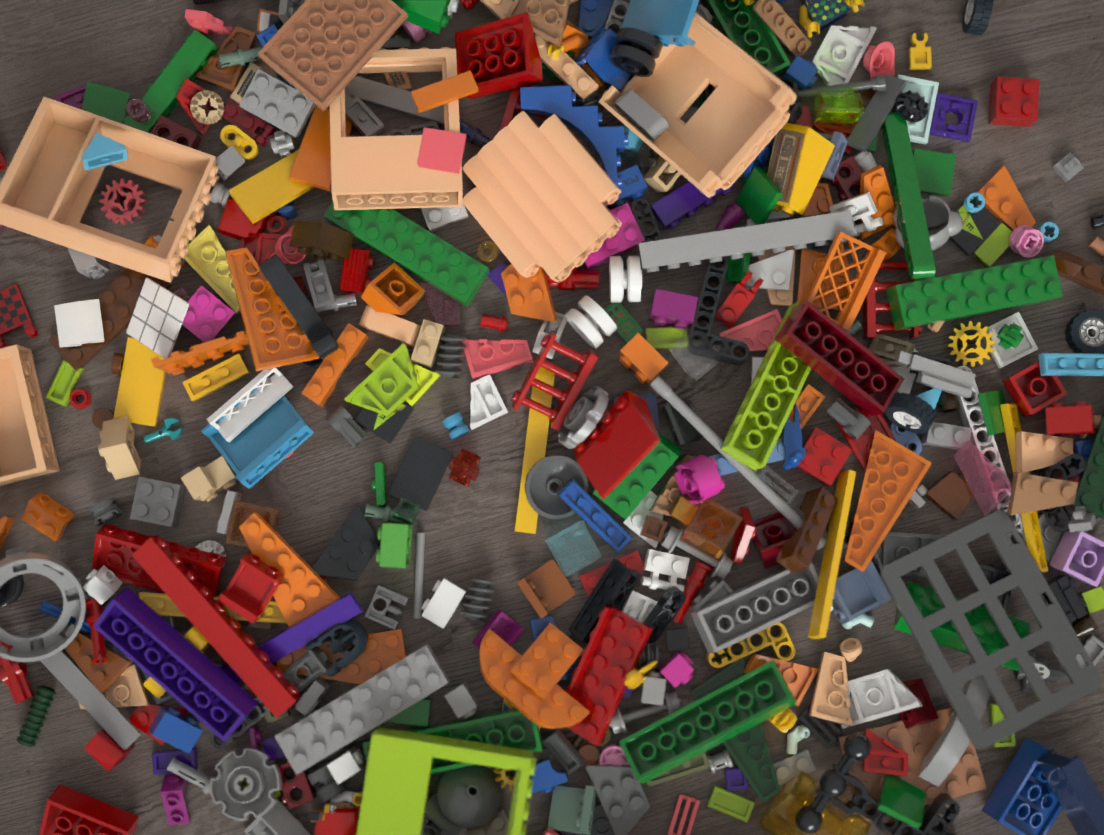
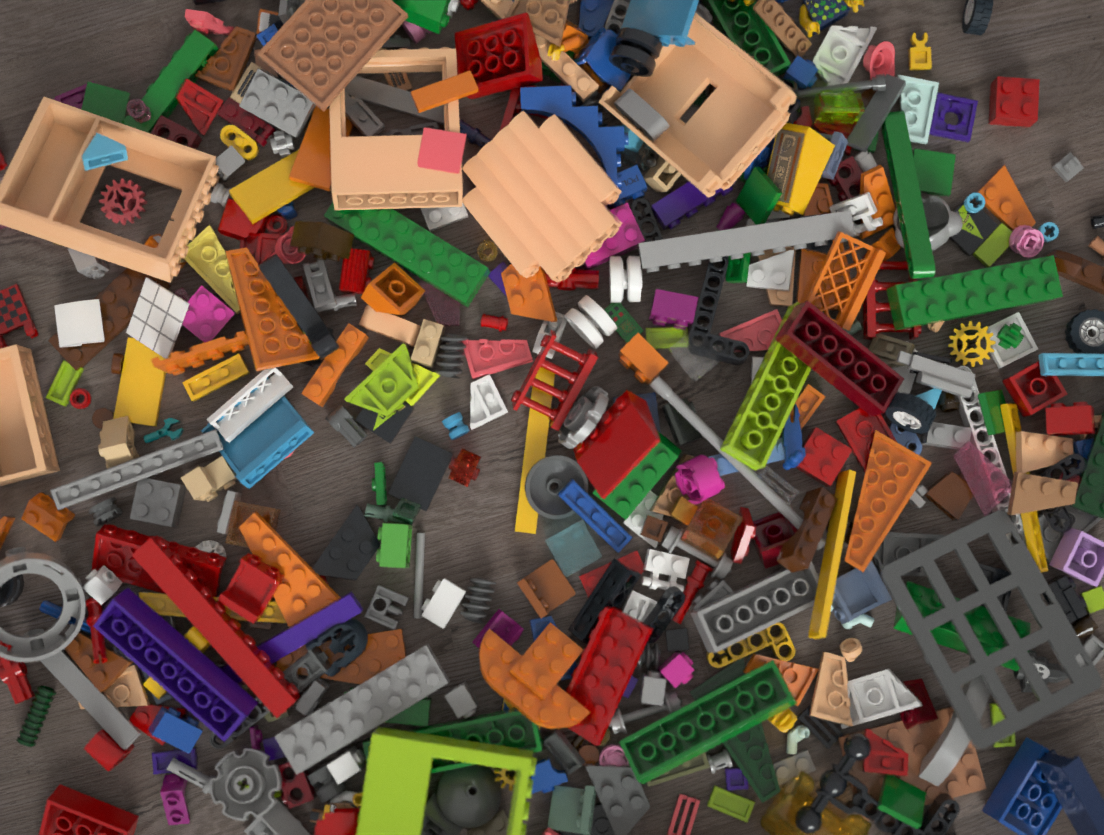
tan gear [190,90,224,124] -> none
sand green pin [218,47,262,68] -> none
yellow plate [624,661,658,689] -> none
red hinge [714,271,764,328] -> none
dark grey piece [826,398,871,440] -> none
black gear [895,90,929,122] -> none
light grey tile [1068,506,1096,532] -> none
none -> light grey tile [50,429,224,510]

